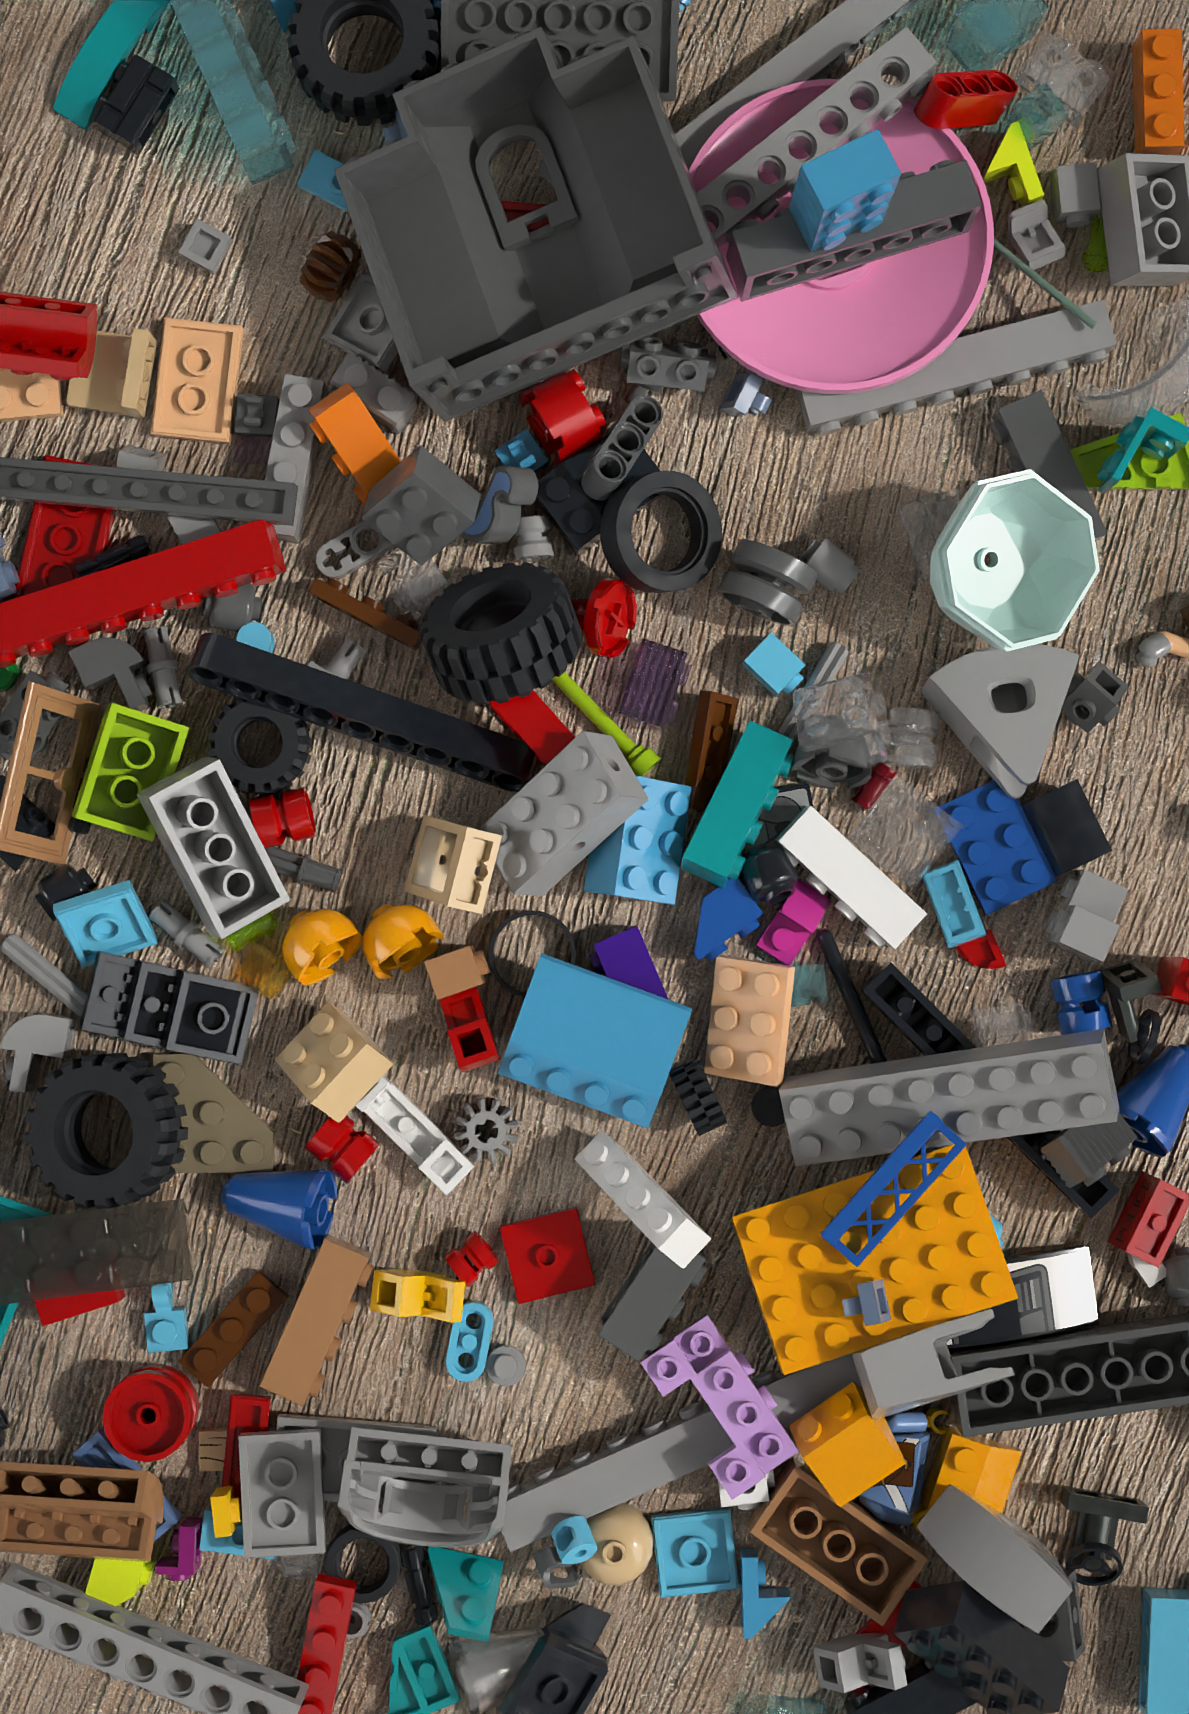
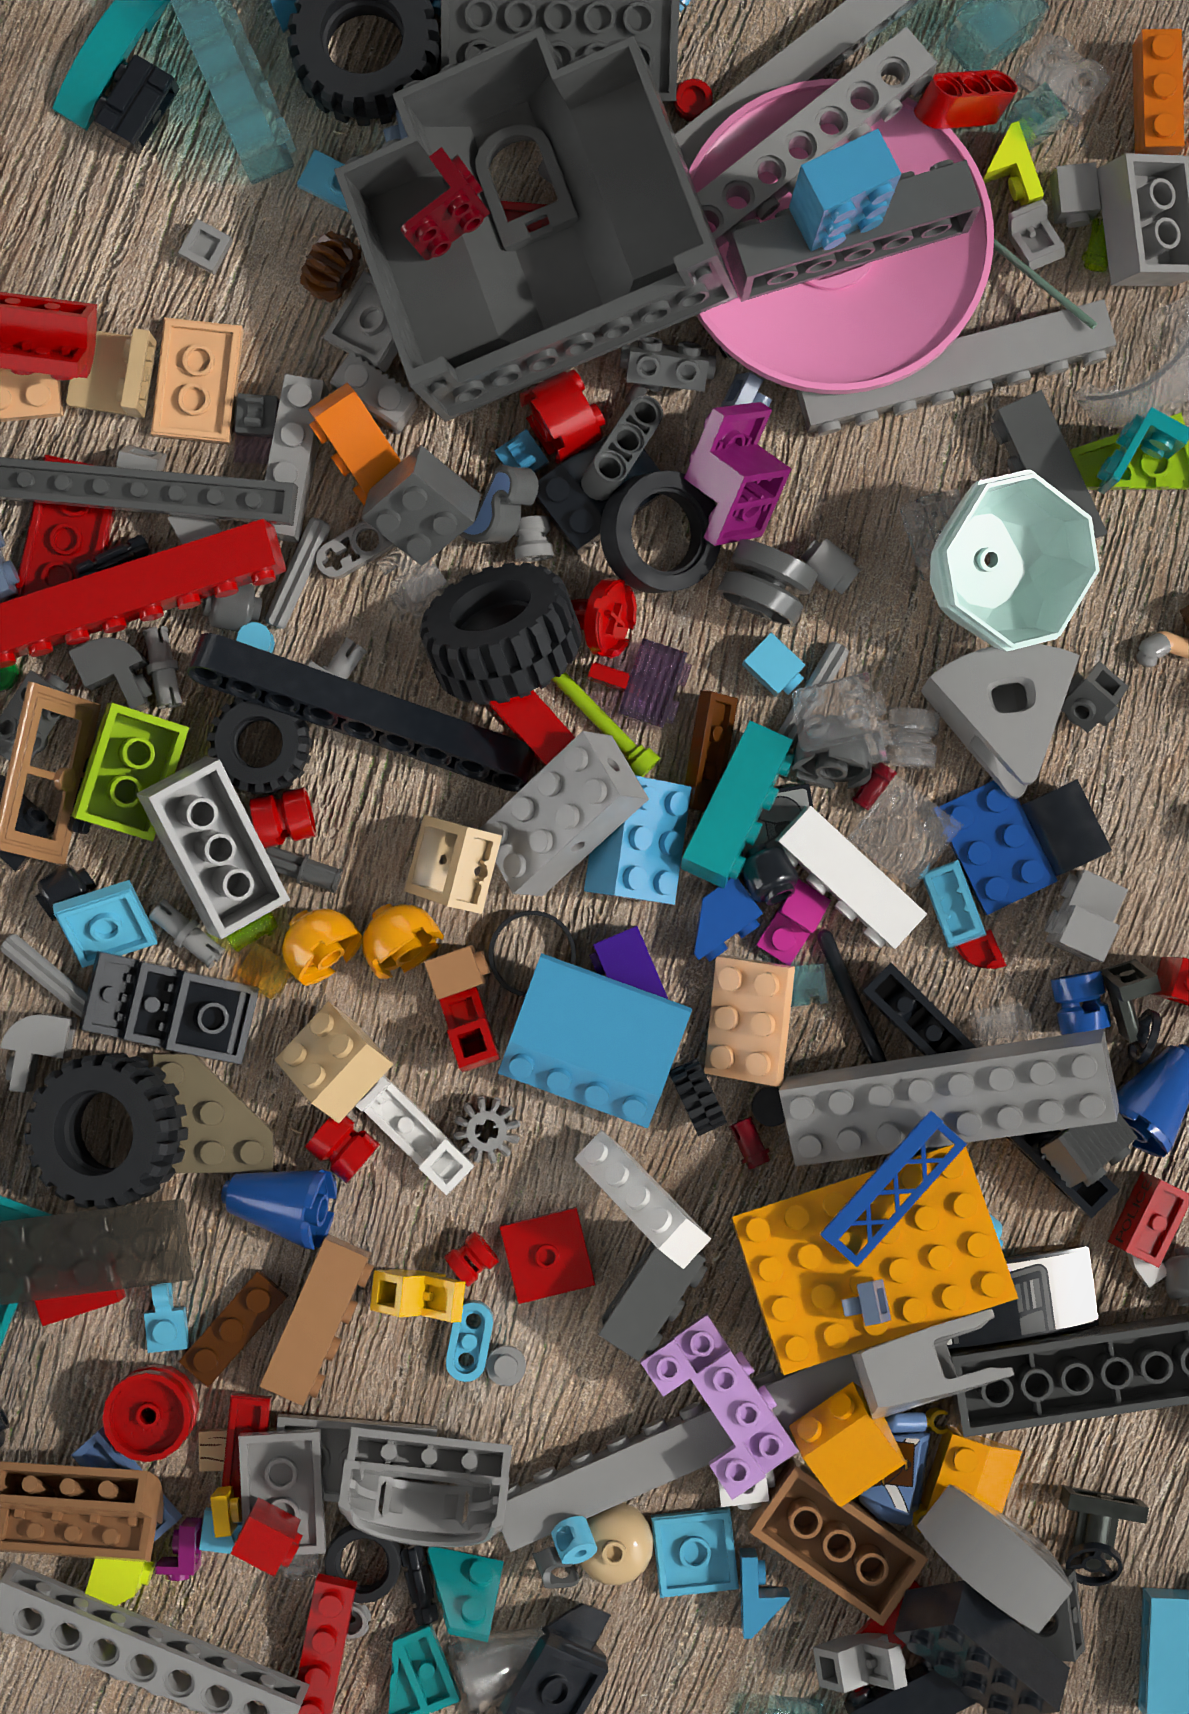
reddish brown plate [308,577,422,651] -> none
none -> red brick [230,1497,303,1577]
none -> light grey axle [265,517,330,629]
none -> dark red bracket [400,147,490,260]
none -> red tile [588,662,630,693]
none -> red tile [673,79,713,121]
none -> magenta bracket [684,402,792,546]
none -> dark red pin [728,1116,770,1170]

